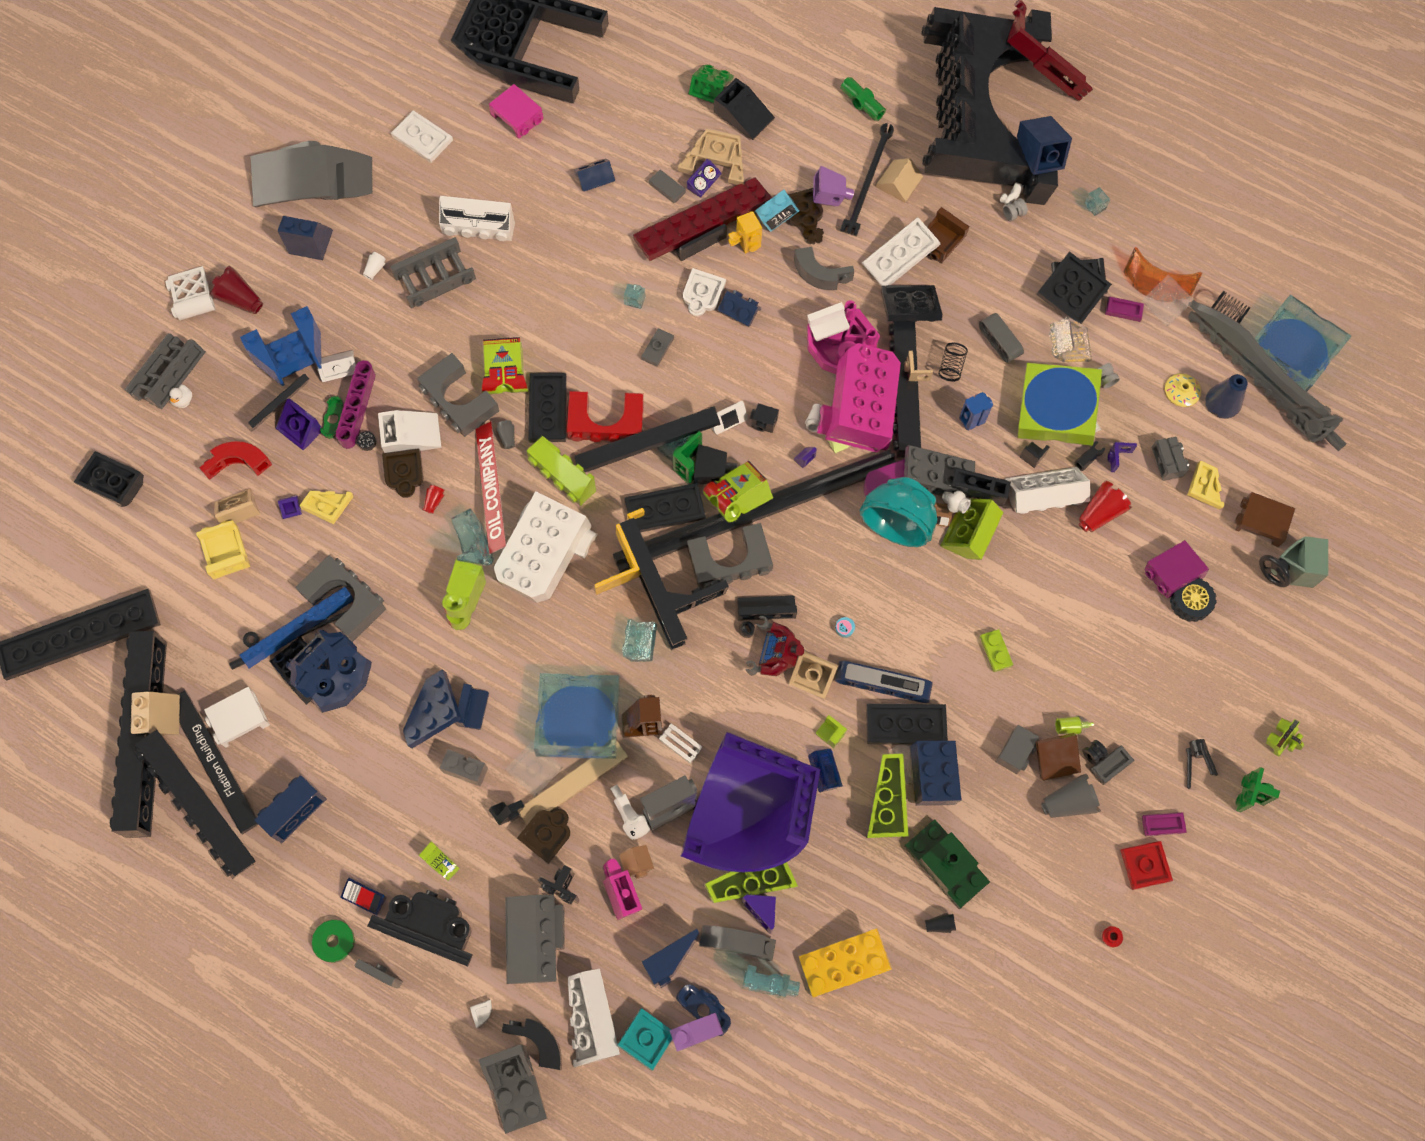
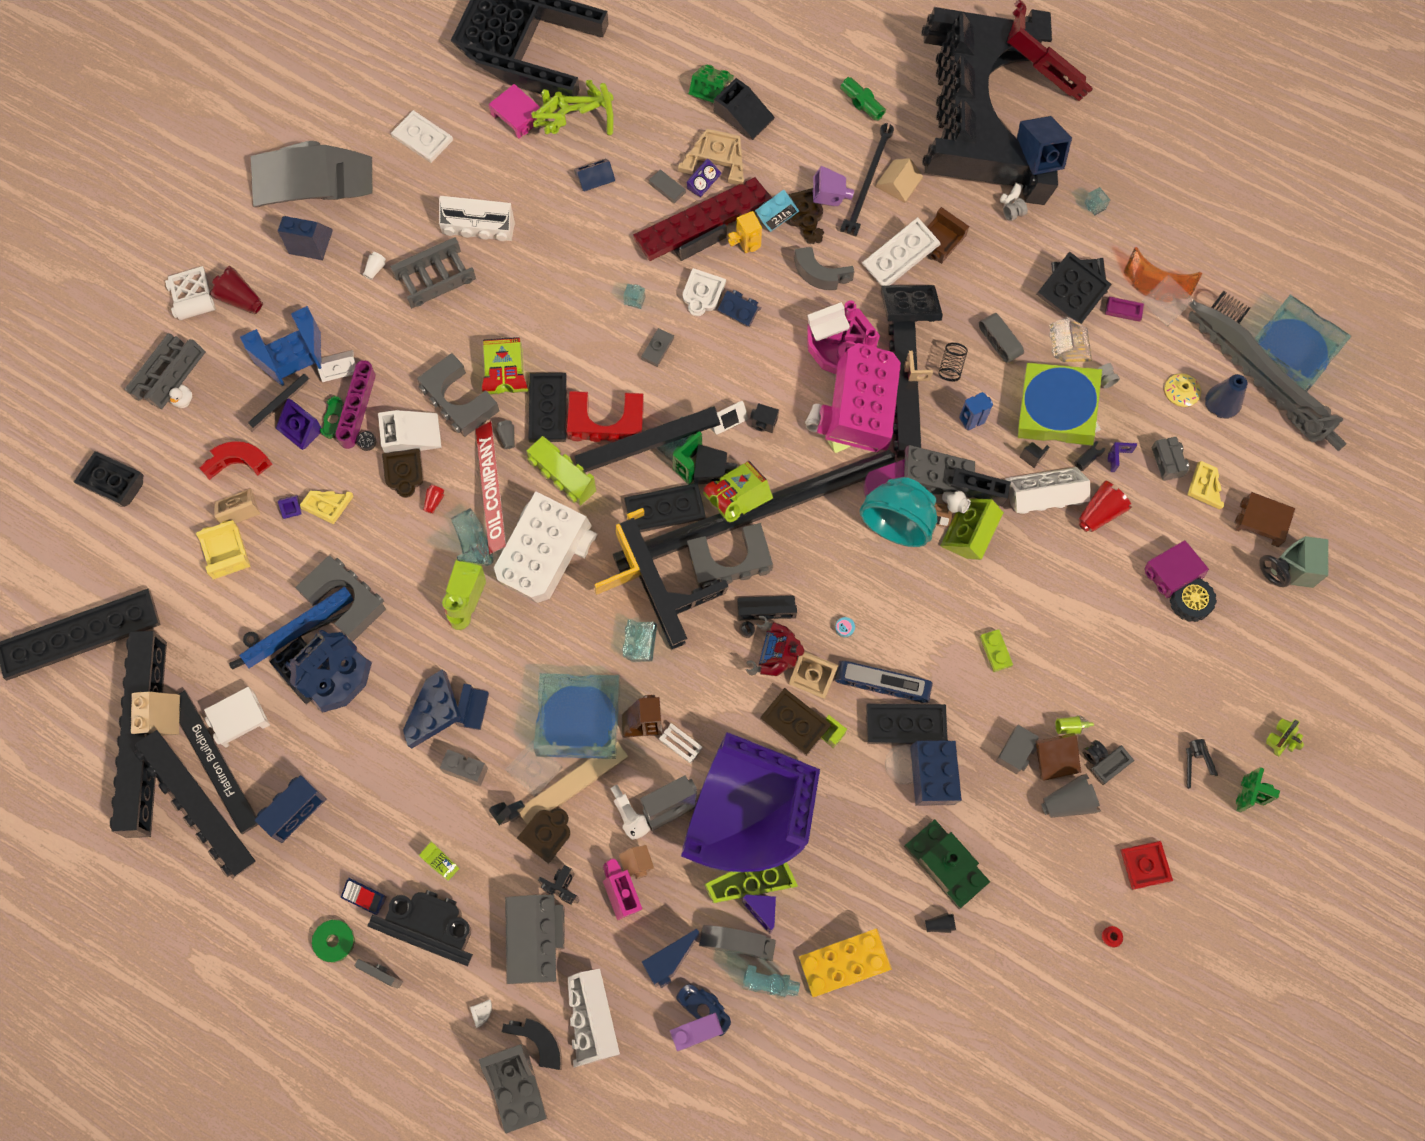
teal plate [617,1008,672,1071] -> none
slope [794,447,817,468] -> none
clear blue slope [808,748,843,793] -> none
lime wedge [867,753,908,838] -> none
magenta tile [1142,812,1187,836] -> none
none -> lime piece [531,80,614,136]
none -> dark brown plate [760,688,831,756]

